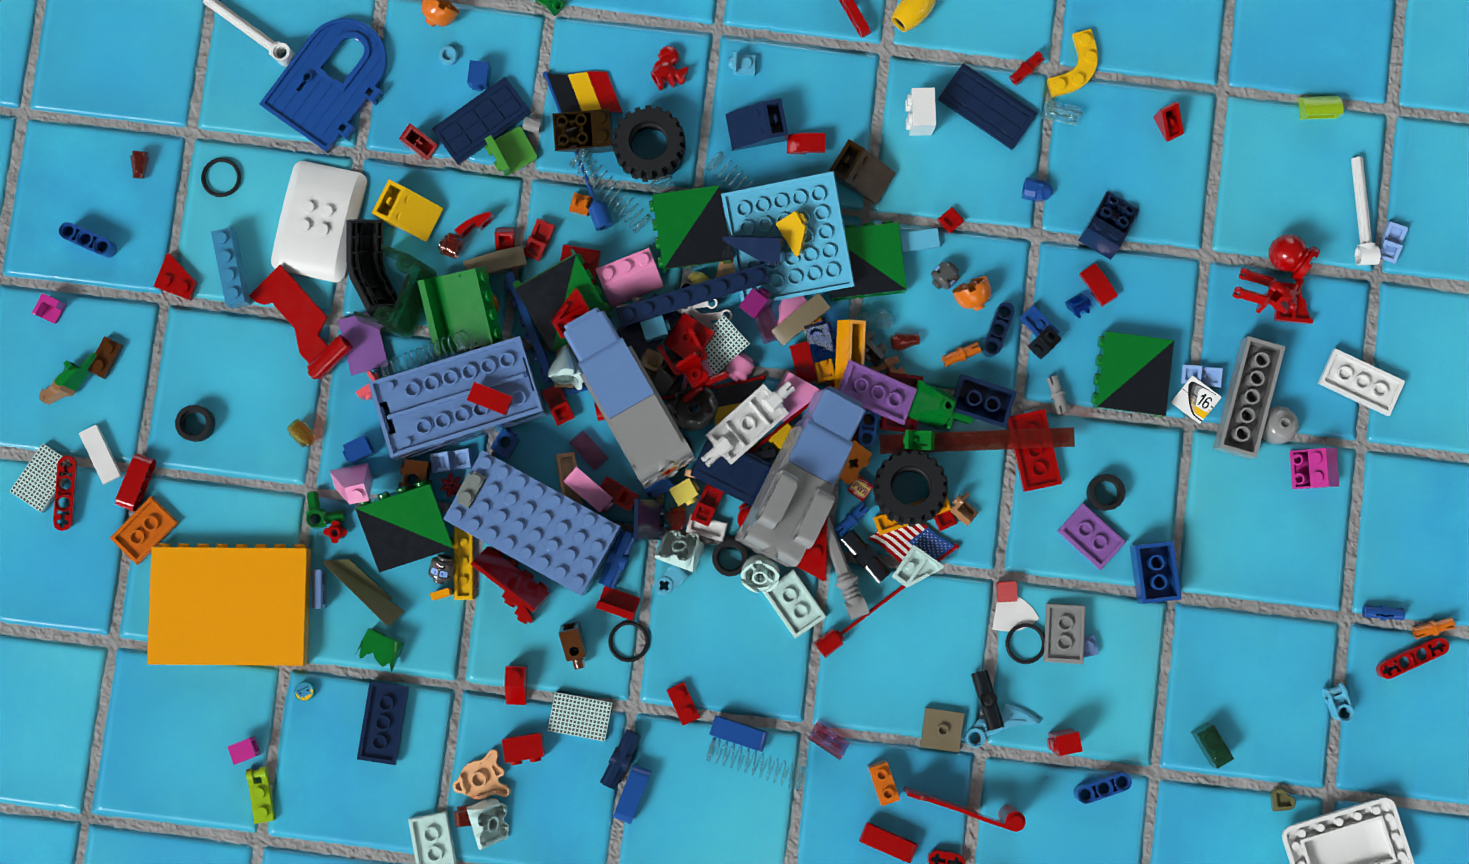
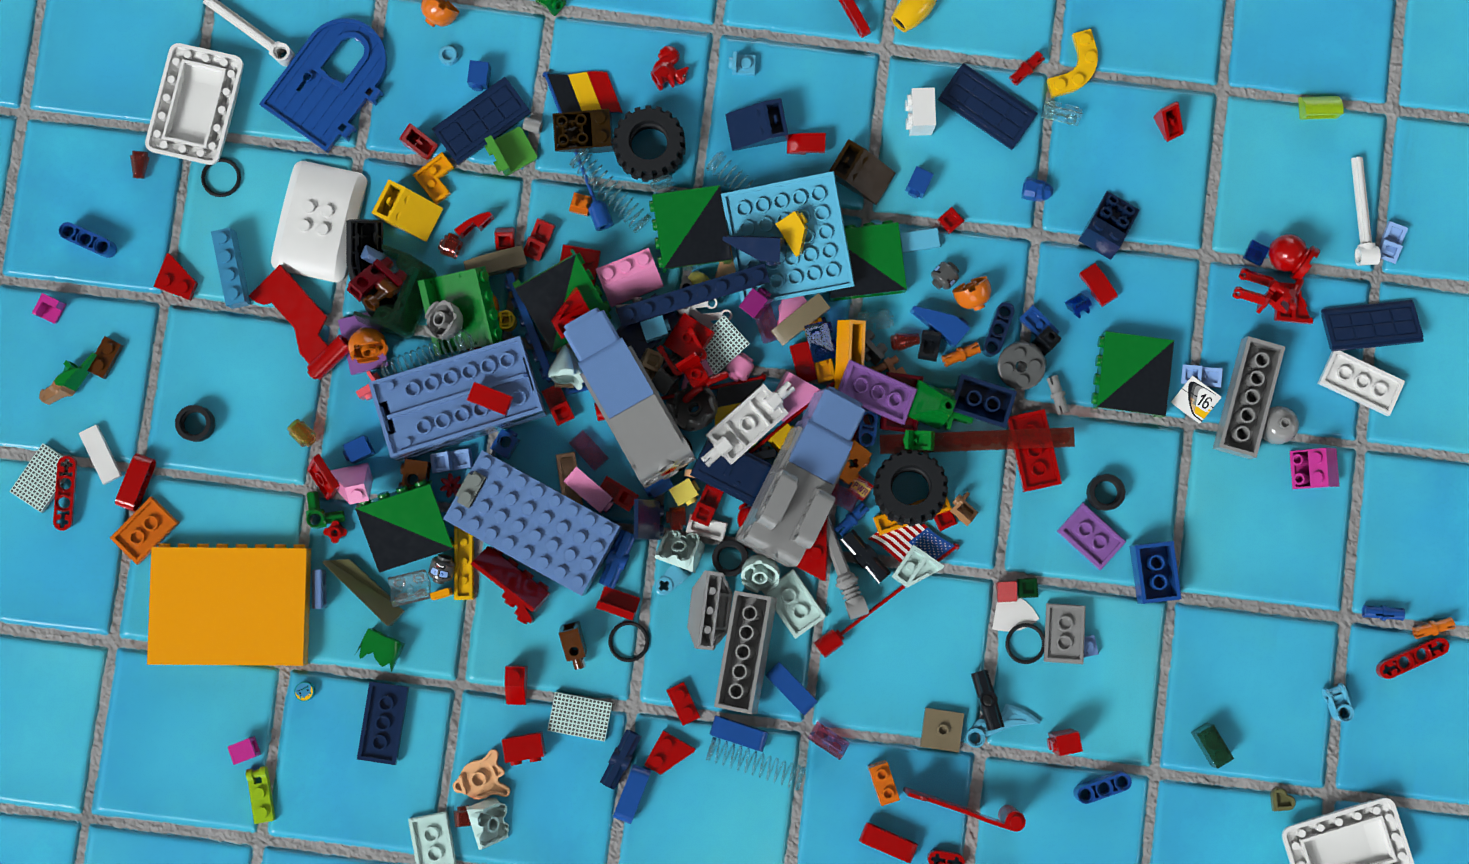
none -> white wedge [145,43,244,165]
none -> red tile [307,454,340,501]
none -> dark red hips [347,257,407,311]
none -> orange cylinder [348,327,388,364]
none -> medium blue slope [360,245,401,274]
none -> clear bracket [388,569,431,607]
none -> light orange tile [413,152,454,205]
none -> light grey cylinder [424,300,463,340]
none -> yellow wheel [498,310,517,332]
none -> red wing [644,730,696,775]
none -> light grey wedge [687,570,733,650]
none -> light grey brick [714,590,777,714]
none -> blue beam [765,662,818,716]
none -> plate [831,483,860,512]
none -> blue brick [905,166,934,198]
none -> blue slope [910,306,970,348]
none -> black bracket [918,330,941,362]
none -> dark grey plate [997,340,1046,390]
none -> dark green tile [1017,578,1038,598]
none -> clear blue tile [1242,240,1270,266]
none -> dark blue piece [1321,300,1424,352]

